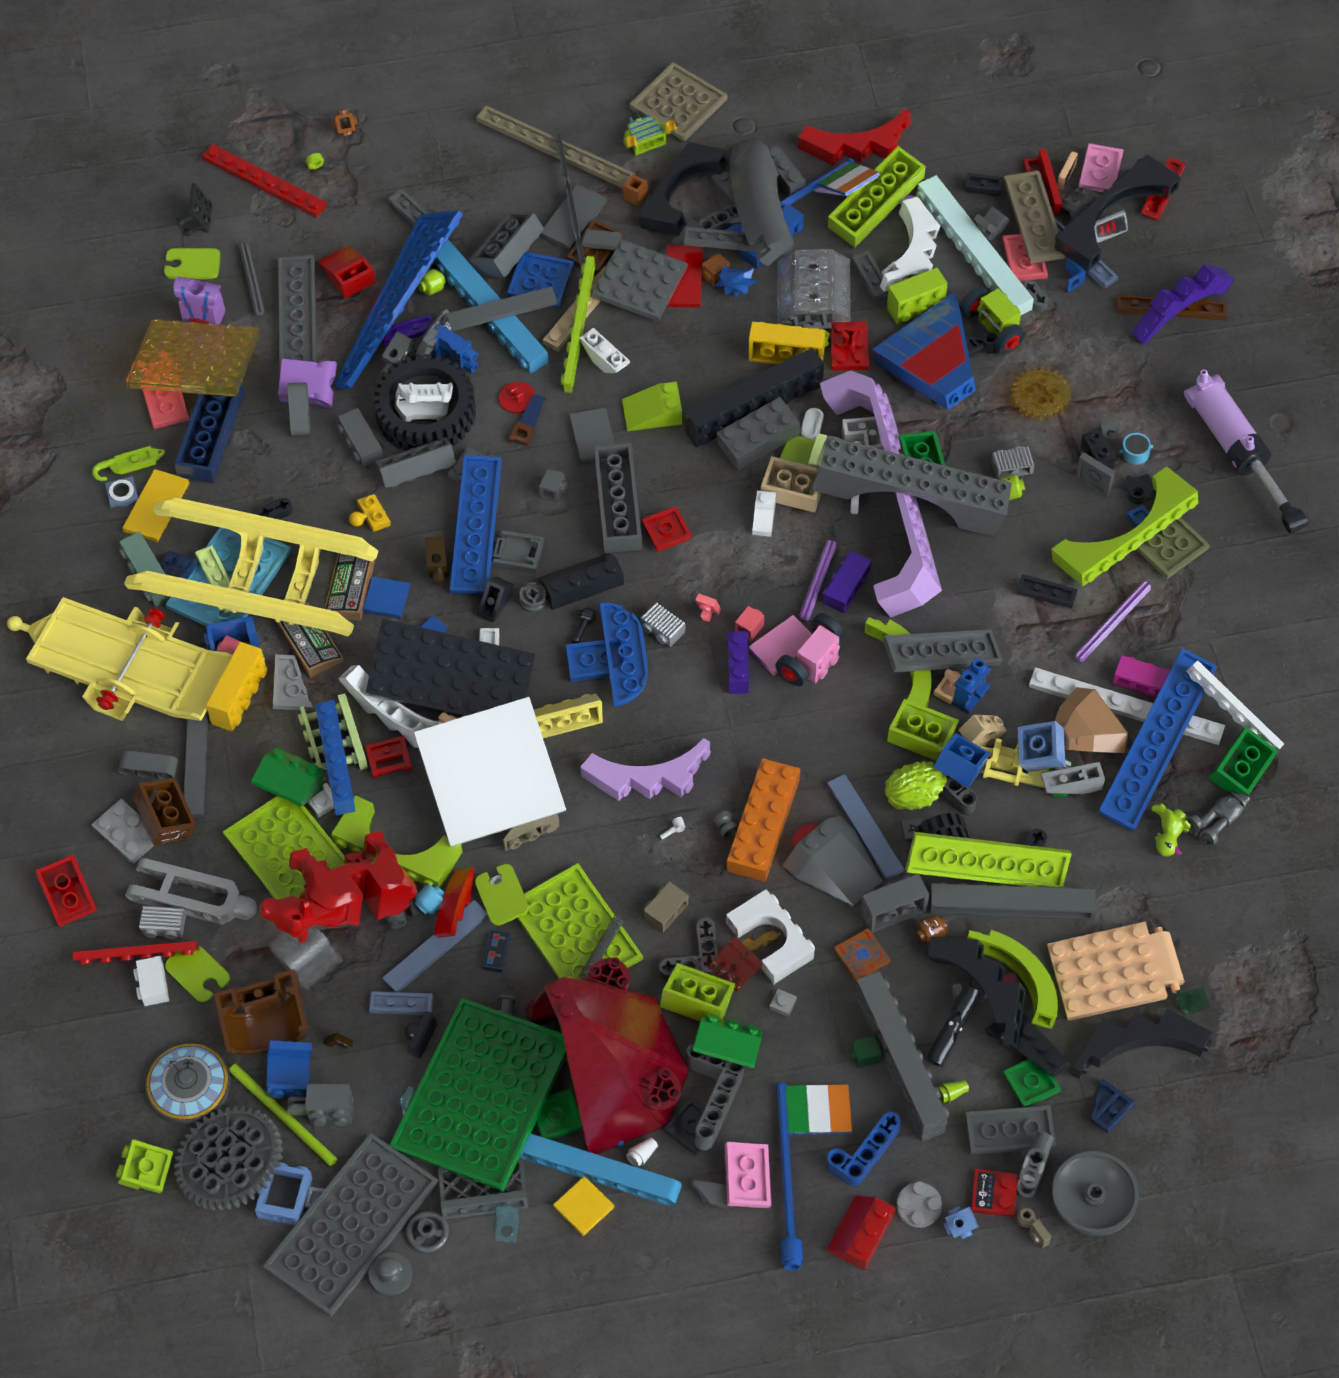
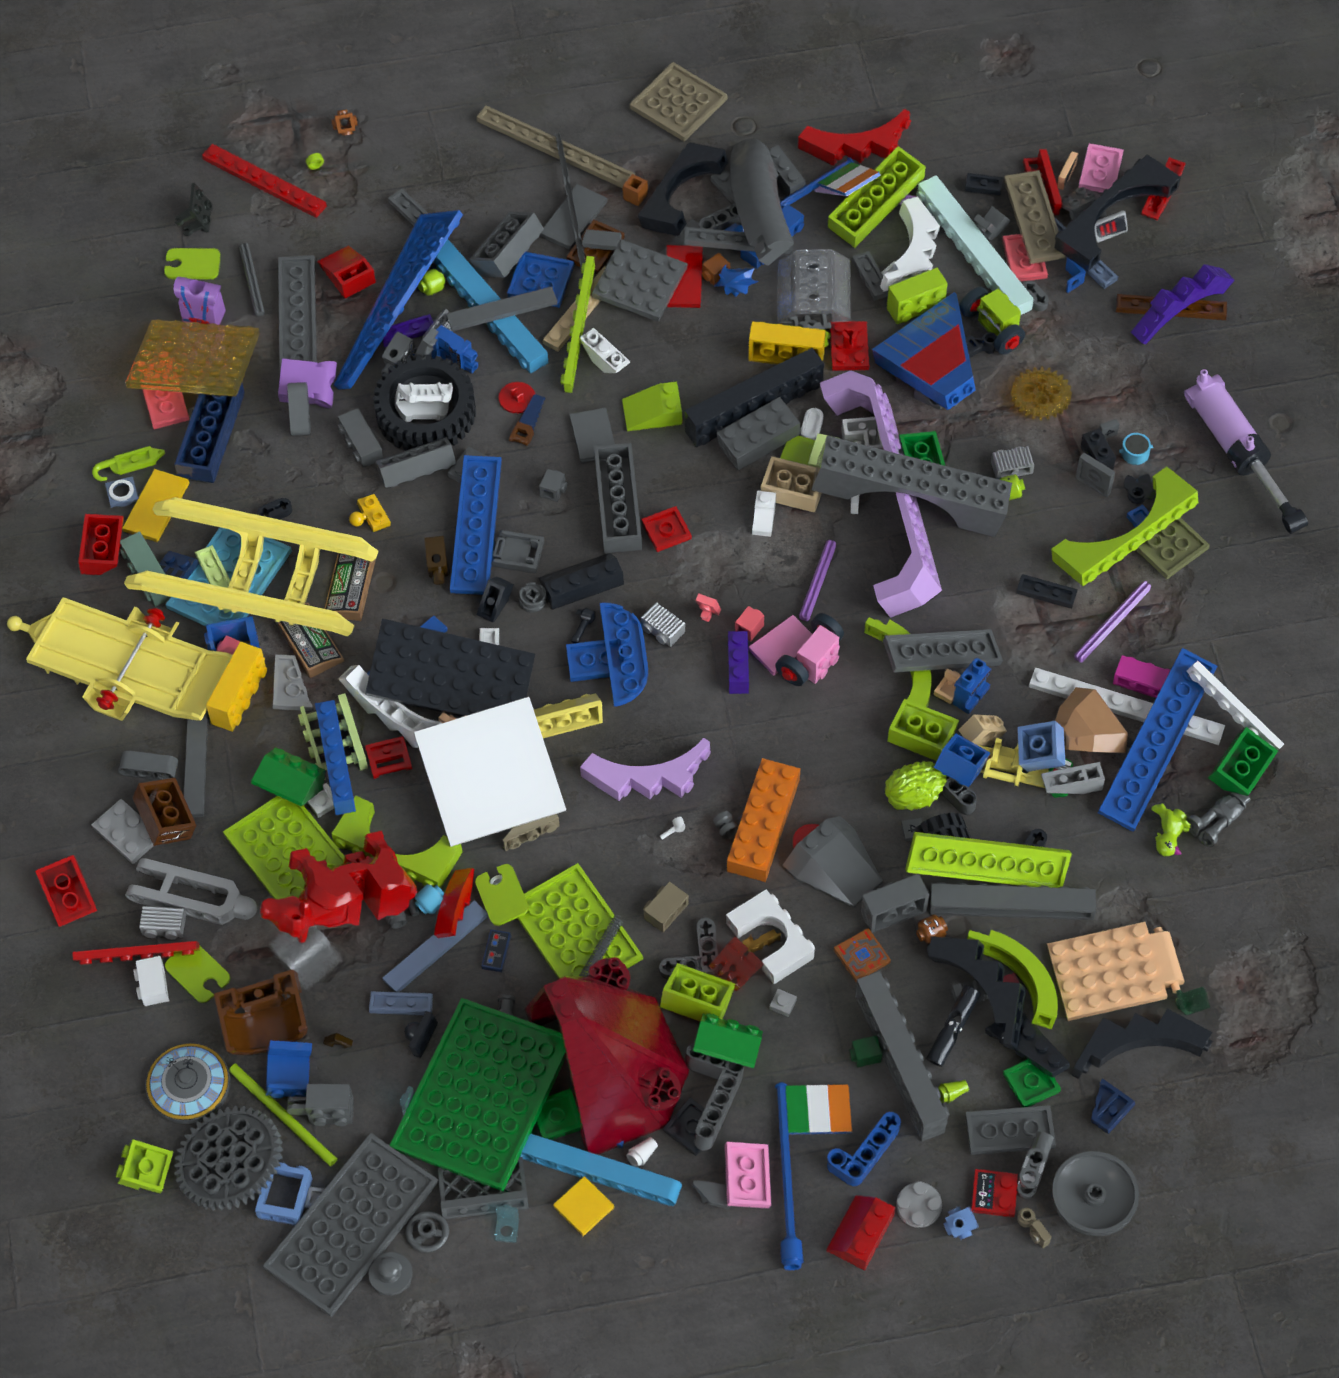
blue tile [363,577,410,619] -> none
torso [623,114,677,156] -> none
dark purple brick [822,551,872,613] -> none
sand blue tile [827,774,904,880] -> none
none -> red slope [78,514,124,575]

